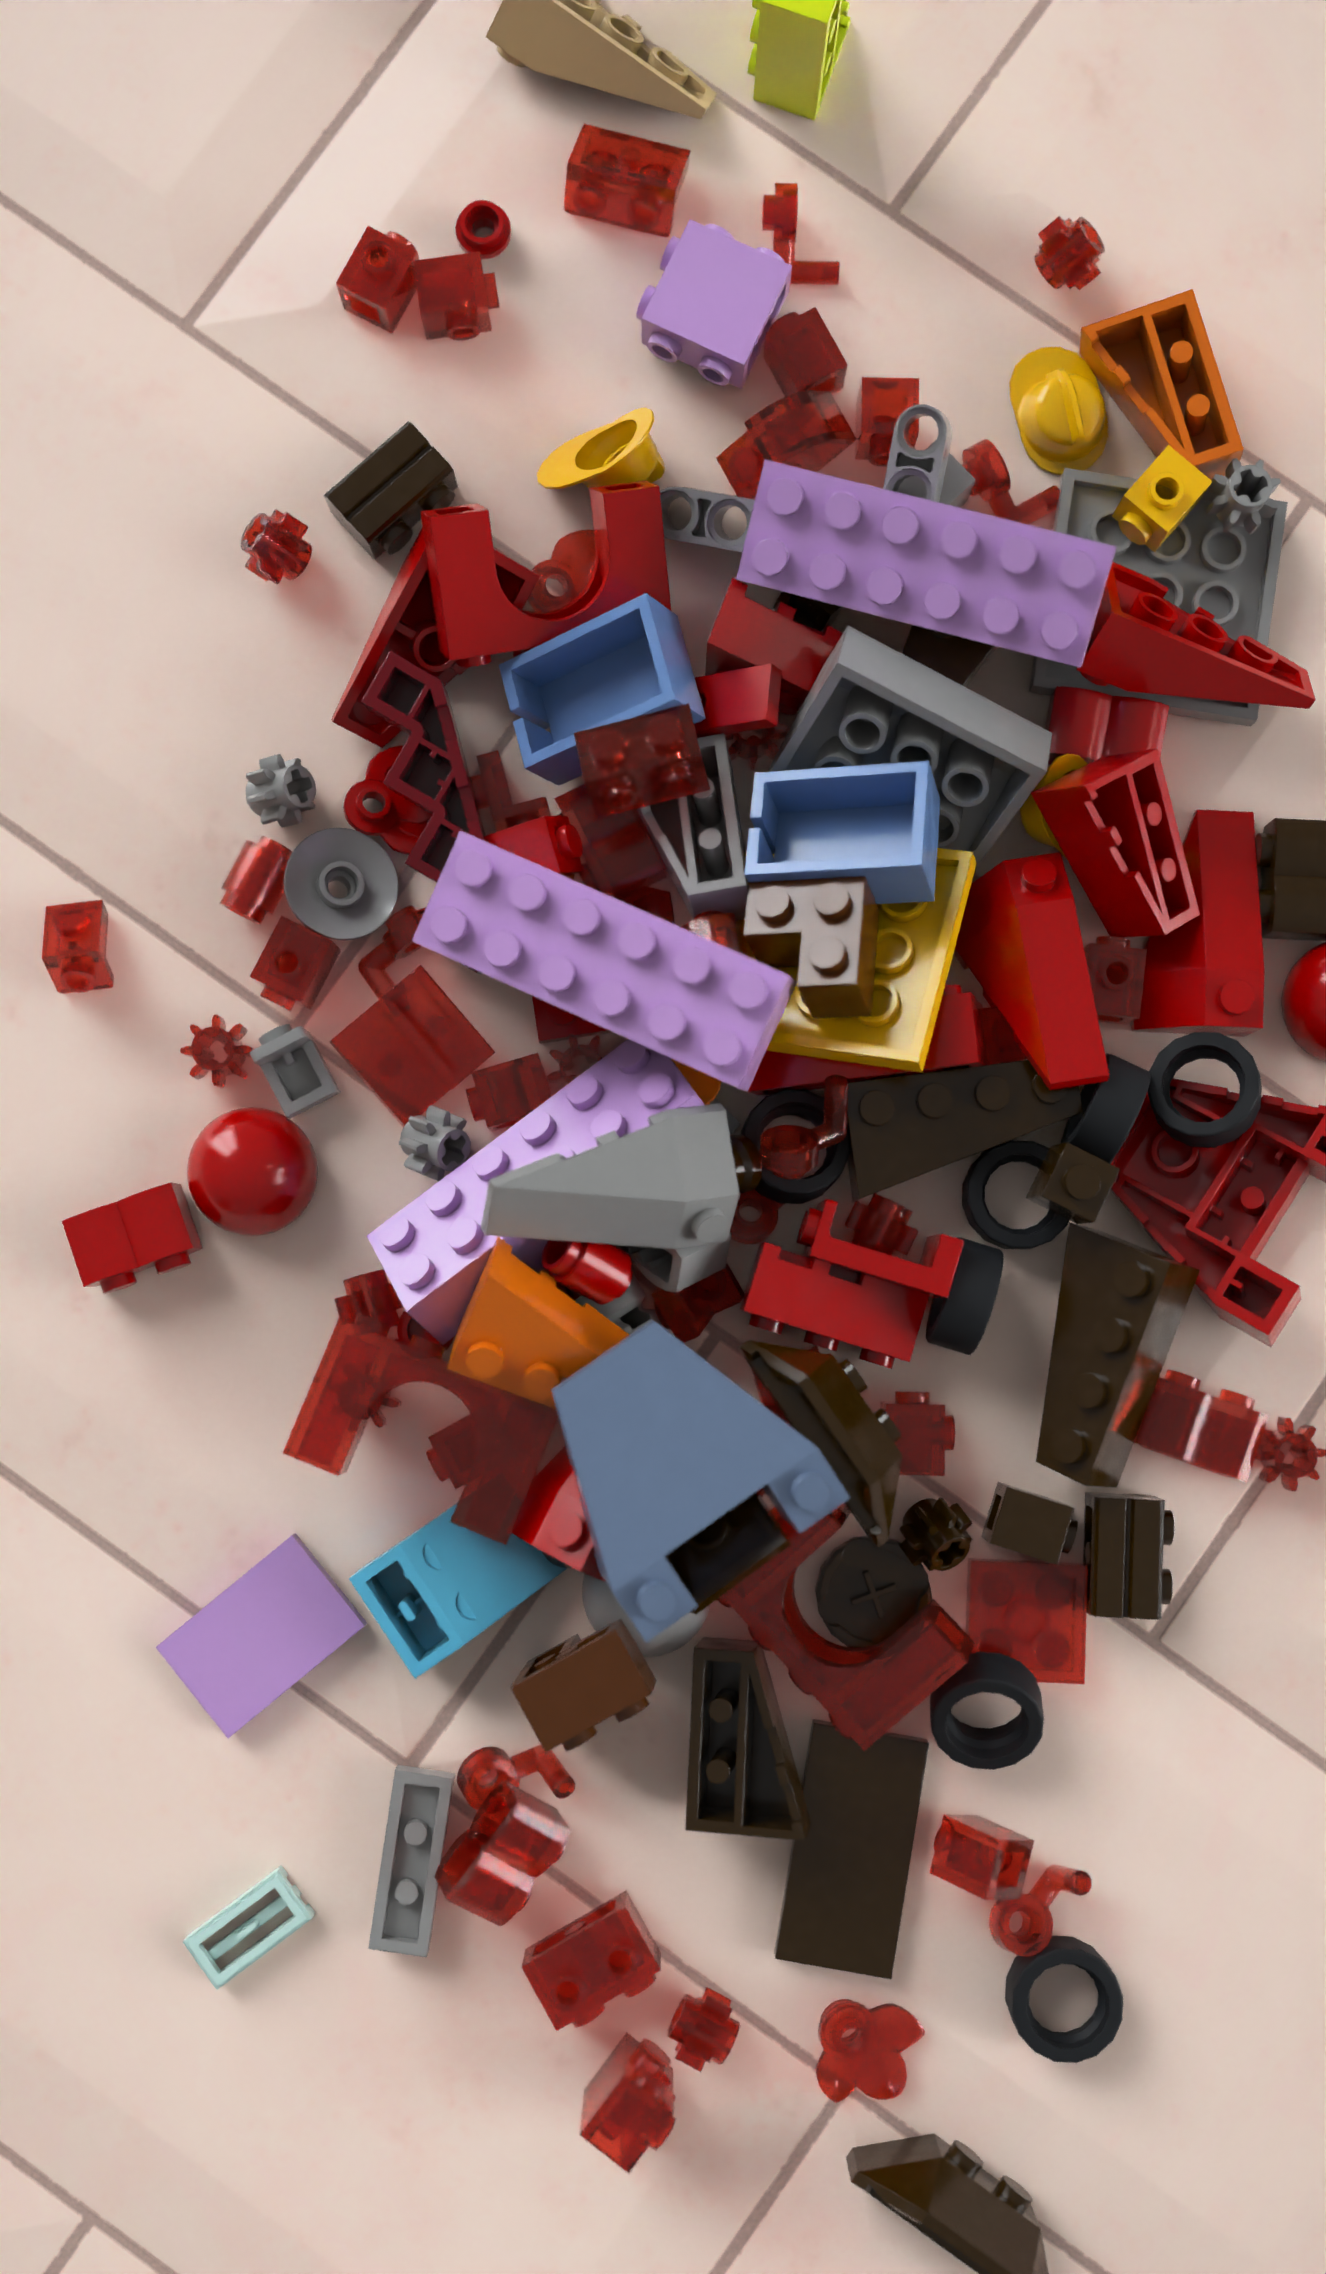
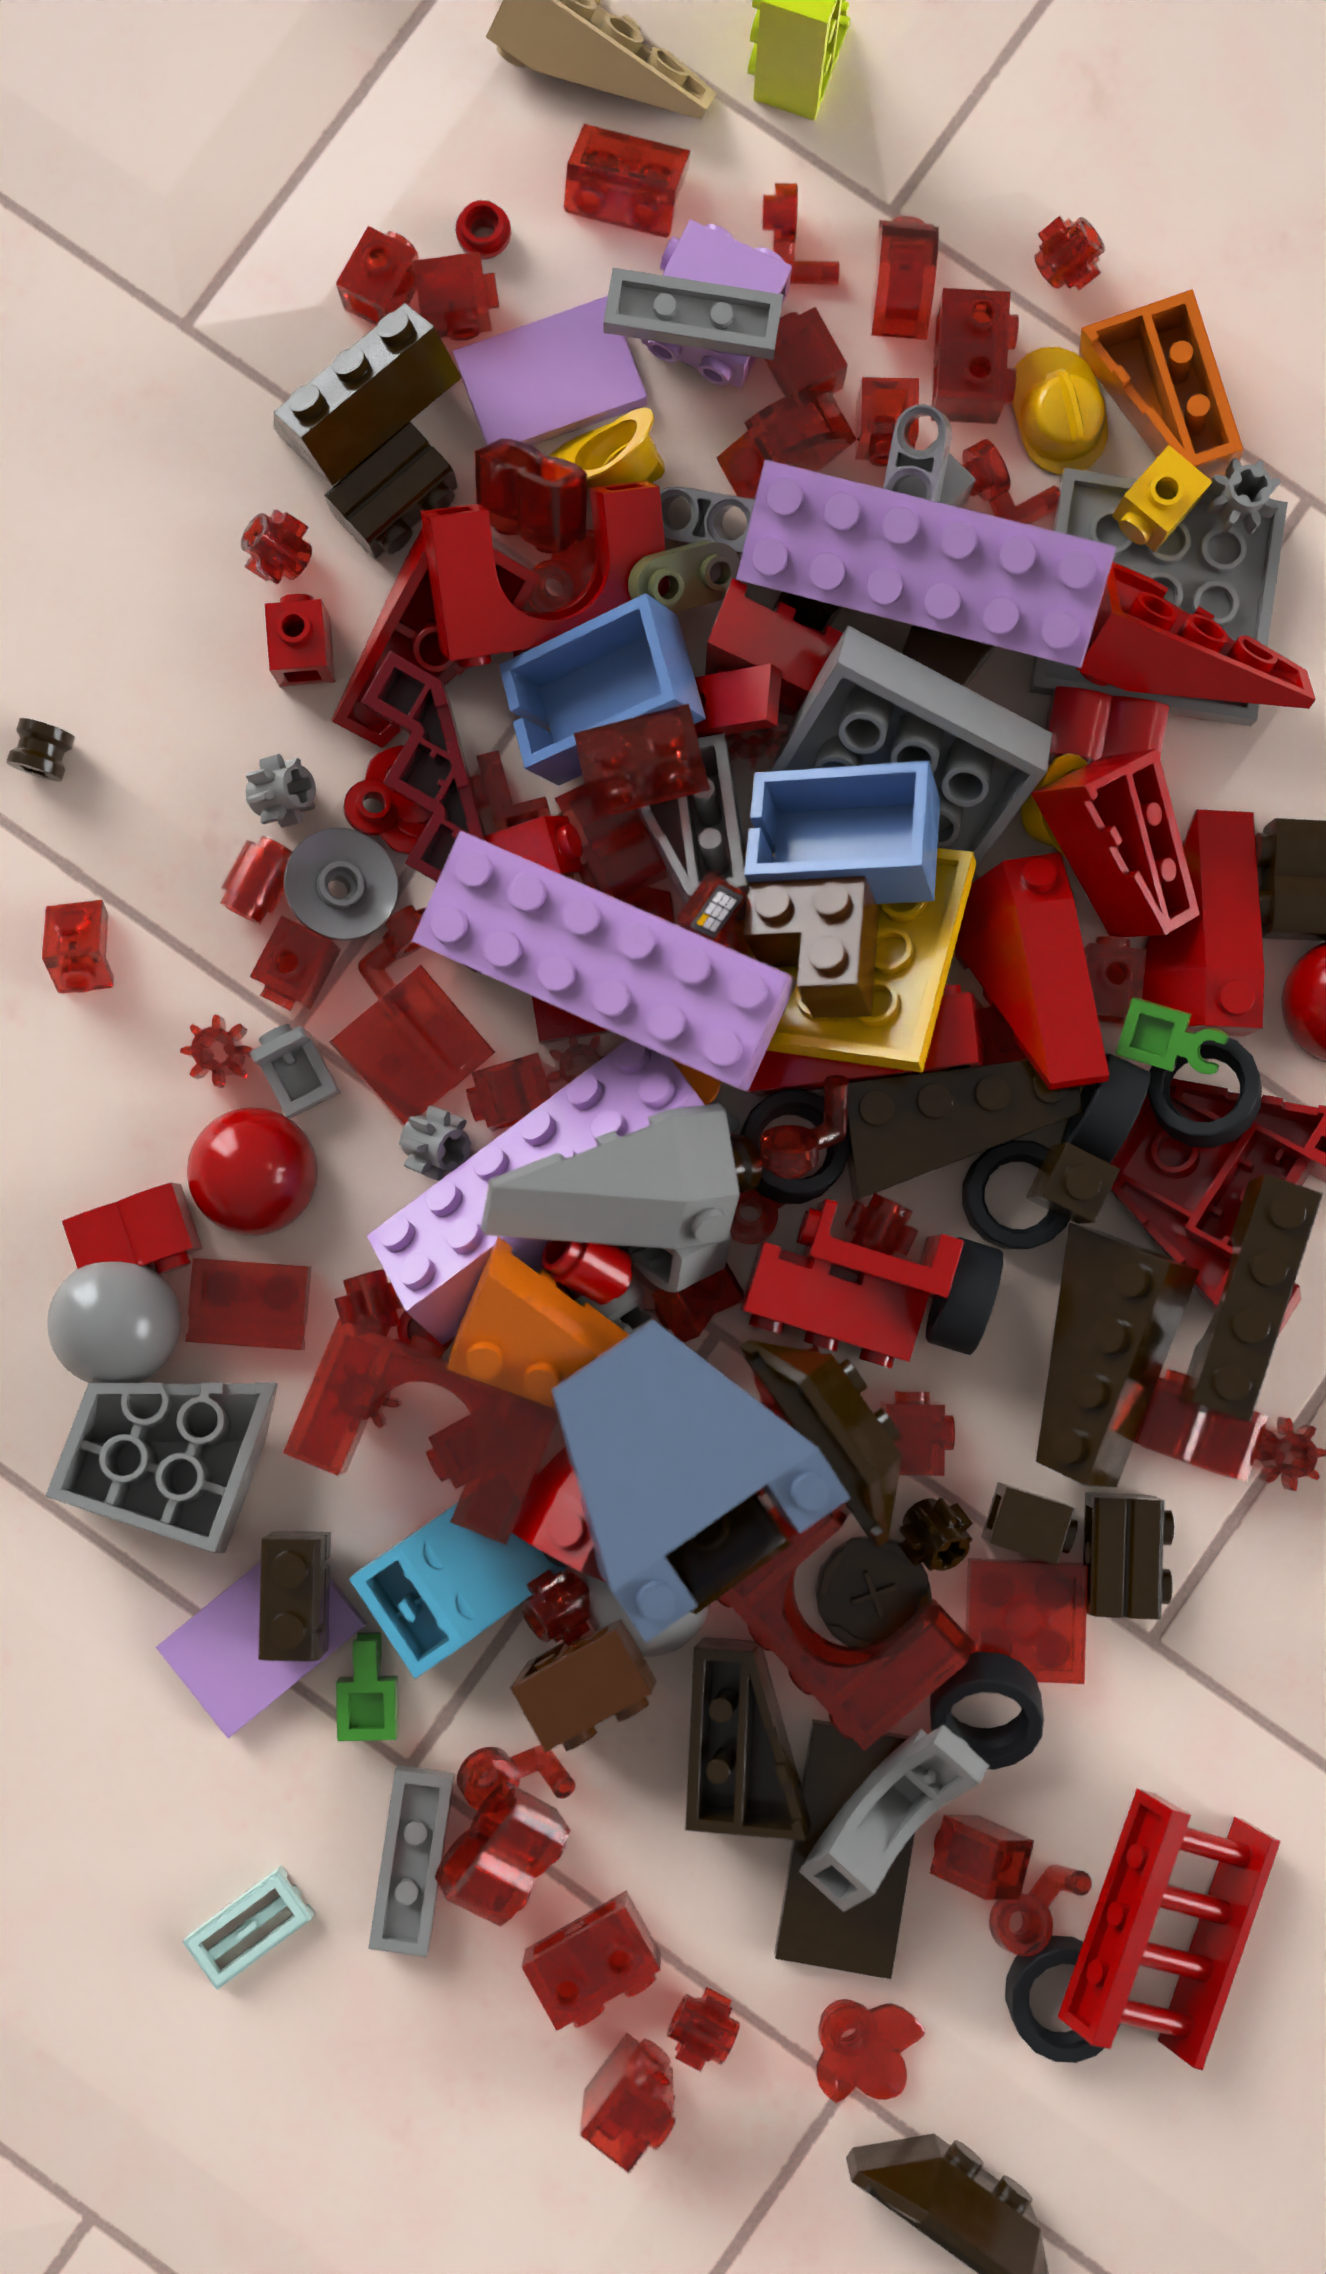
none -> dark brown wheel [6,718,75,781]
none -> light grey wedge [45,1382,278,1553]
none -> light grey piece [47,1262,181,1383]
none -> clear red plate [185,1258,312,1350]
none -> dark brown brick [258,1531,331,1661]
none -> red brick [264,594,335,687]
none -> dark brown slope [273,303,462,486]
none -> bright green plate [336,1632,399,1741]
none -> lavender tile [453,296,647,460]
none -> clear red brick [474,438,587,554]
none -> clear red gear [522,1569,591,1646]
none -> light grey plate [603,268,783,360]
none -> olive plate [628,540,740,613]
none -> slope [676,870,747,942]
none -> light grey arch [799,1725,989,1912]
none -> clear red brick [871,216,939,340]
none -> clear red brick [931,288,1019,424]
none -> red fence [1057,1788,1281,2070]
none -> bright green plate [1115,997,1229,1074]
none -> dark brown arch [1178,1174,1323,1422]

